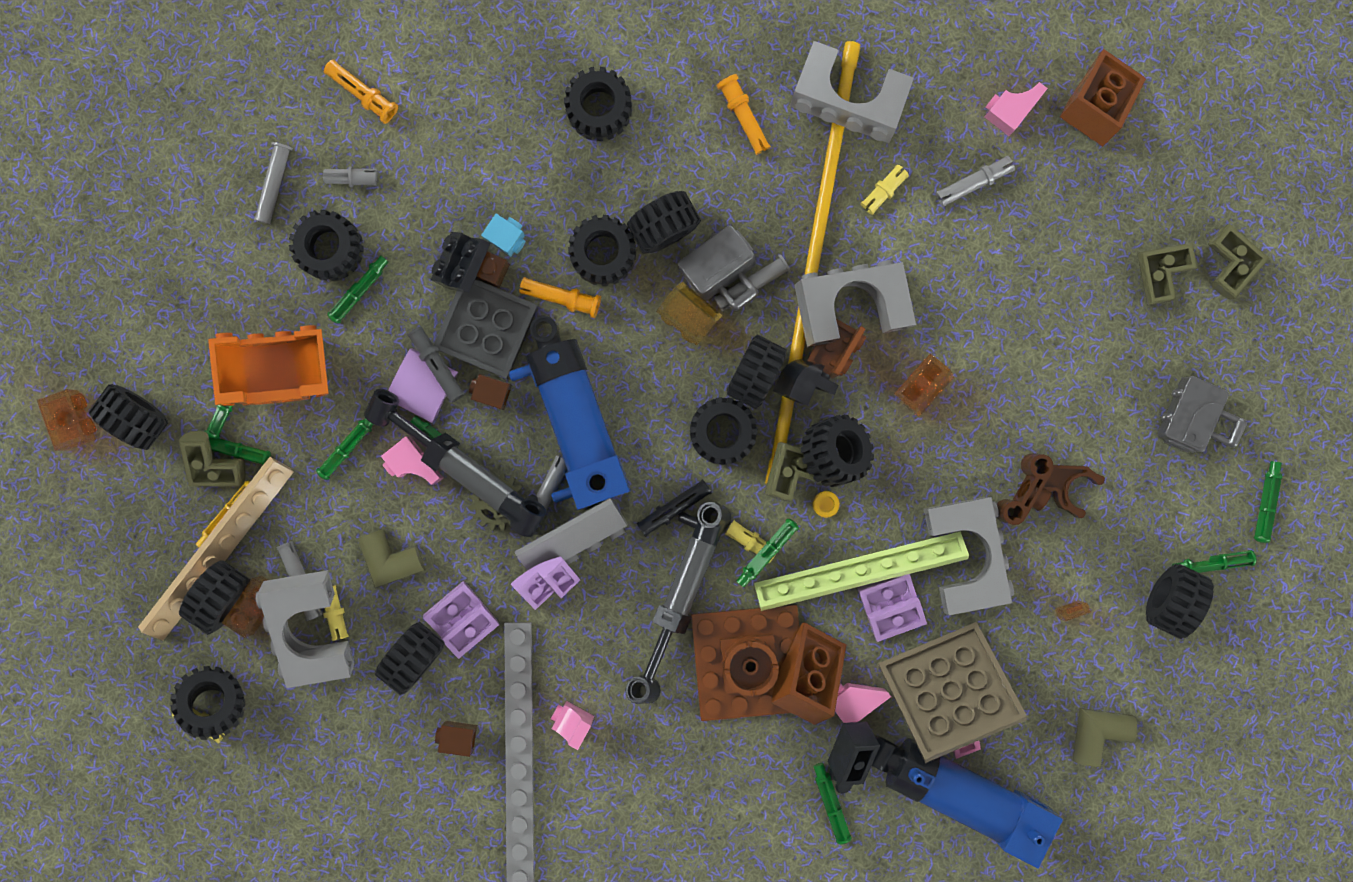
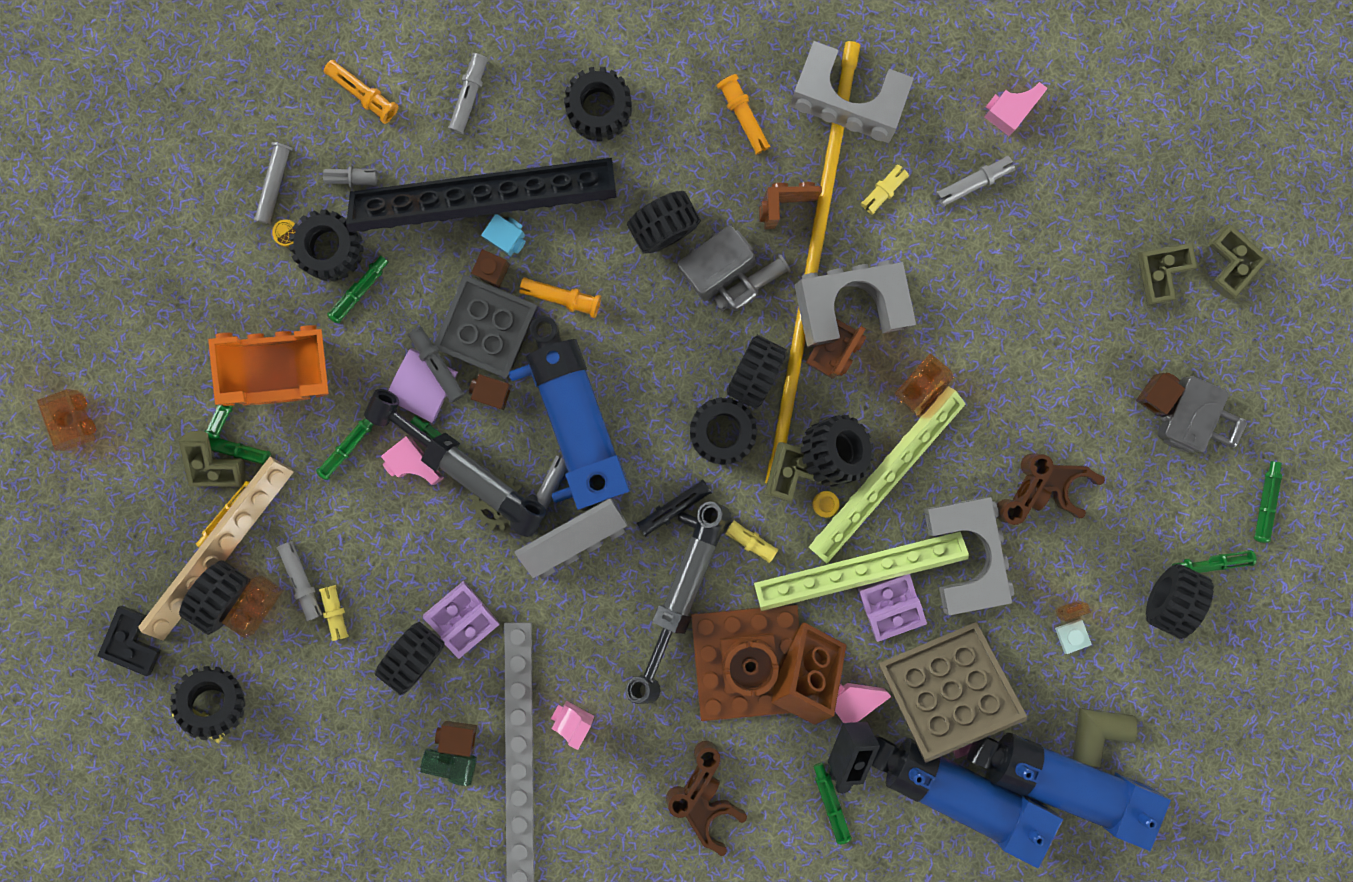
black tyre [88,384,169,450] -> none
light grey arch [256,570,354,688] -> none
olive brick [357,529,426,588] -> none
black plate [430,232,490,293] -> none
lavender slope [511,557,580,610] -> none
black tyre [568,215,636,286] -> none
clear yellow brick [656,282,723,346] -> none
green piece [736,519,799,587] -> none
black brick [773,359,839,406] -> none
dark orange slope [1060,49,1146,147] -> none
none -> black plate [98,605,161,677]
none -> yellow tile [272,219,296,247]
none -> black plate [346,158,617,232]
none -> clear green piece [420,748,477,786]
none -> light grey pin [448,53,489,135]
none -> reddish brown piece [666,741,747,856]
none -> dark orange bracket [759,182,822,229]
none -> yellowish green plate [809,386,966,563]
none -> blue piece [966,733,1171,851]
none -> light aqua plate [1055,619,1092,654]
none -> reddish brown brick [1136,372,1186,416]

